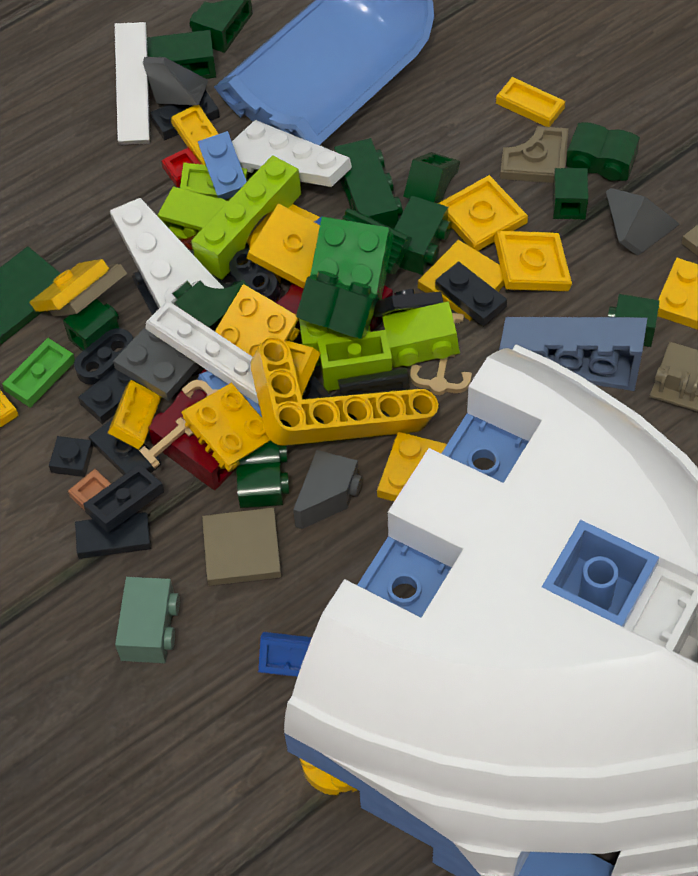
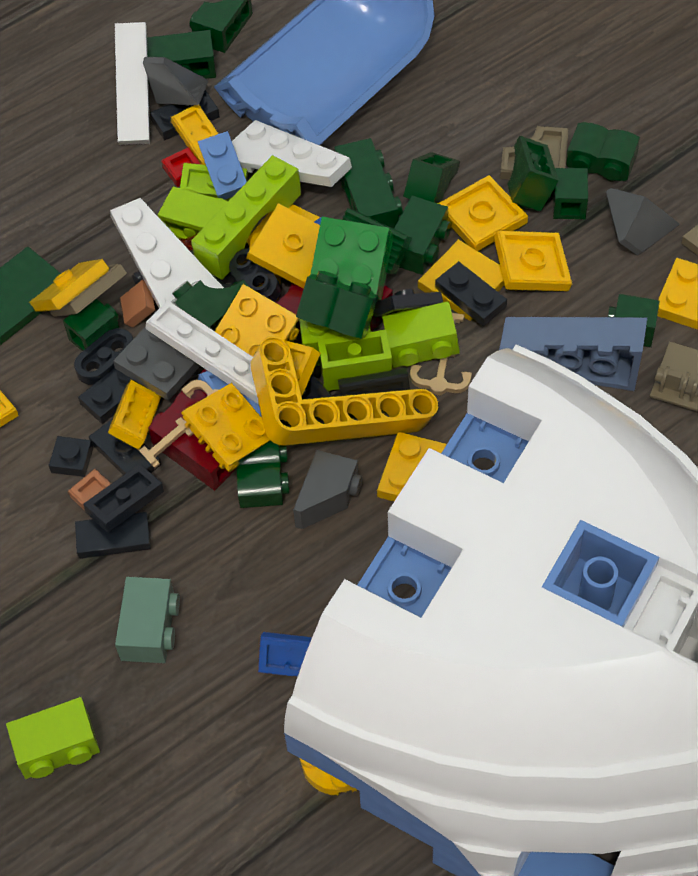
bright green plate [2,338,75,408] -> none
dark tan tile [202,508,281,586] -> none
yellow tile [496,77,565,127] -> none
none -> lime brick [6,697,100,779]
none -> nougat tile [120,280,155,327]
none -> dark green arch [507,136,559,211]

